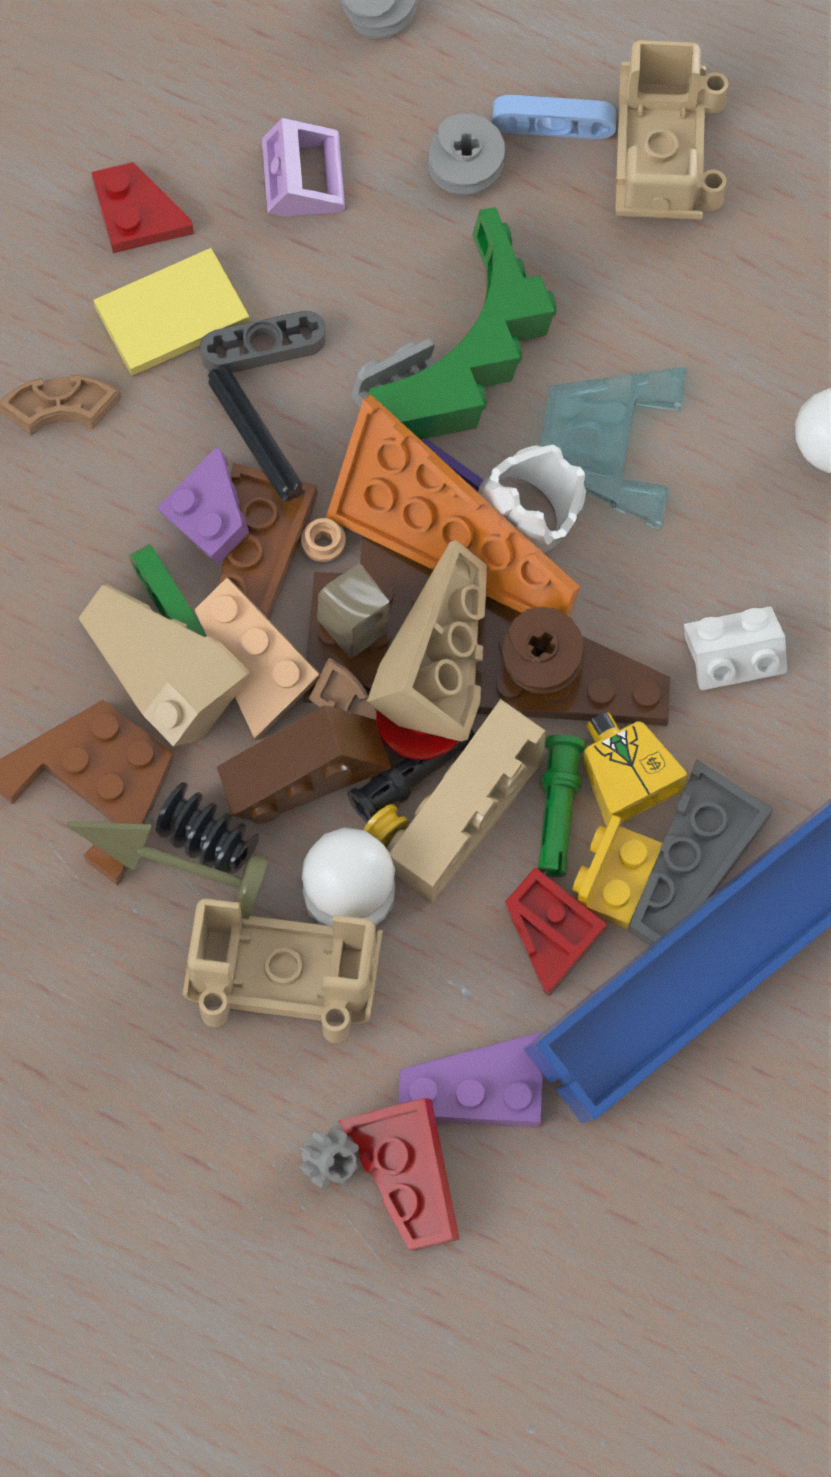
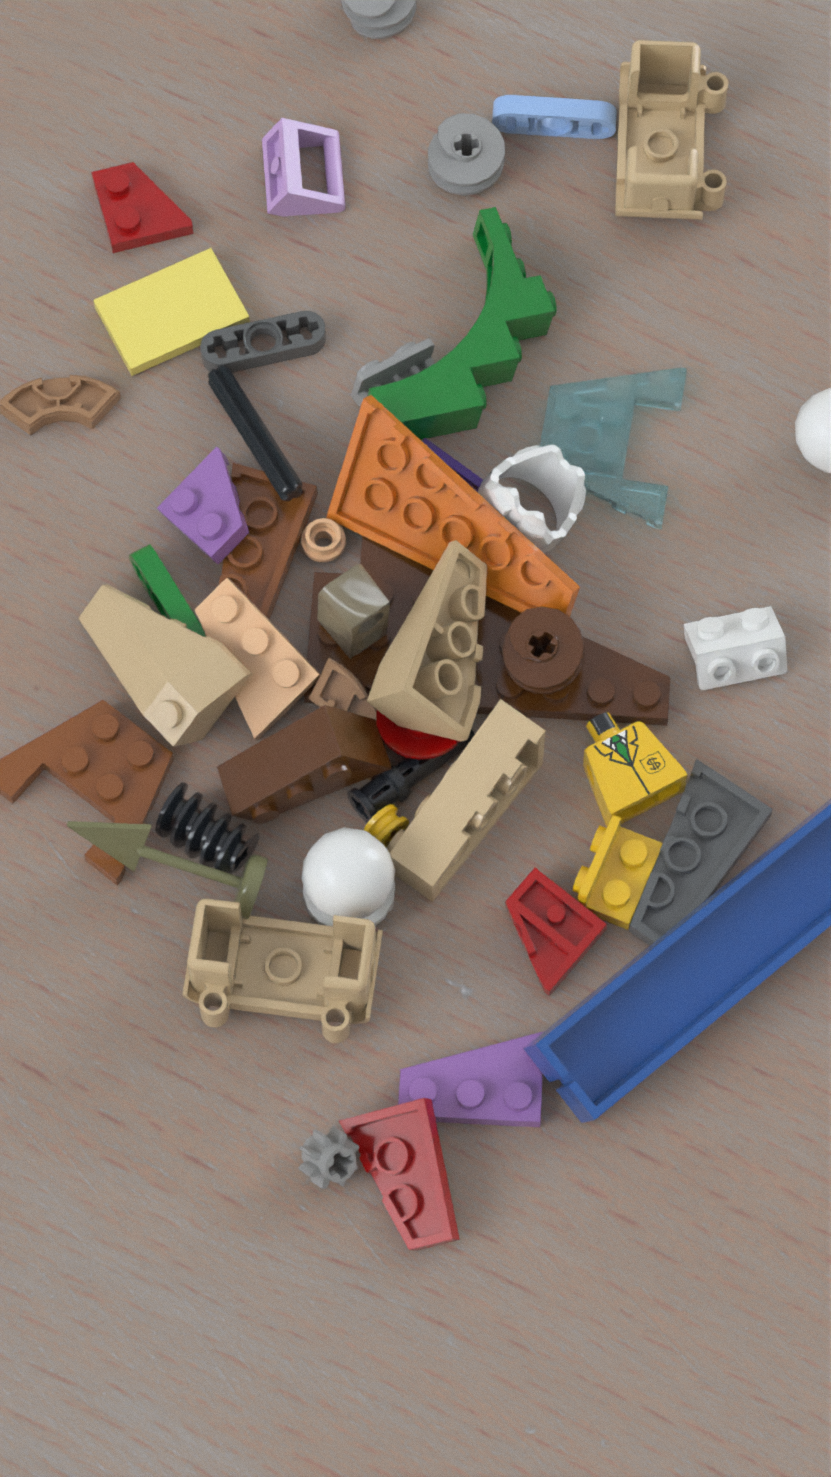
green pin [537,734,586,877] -> none

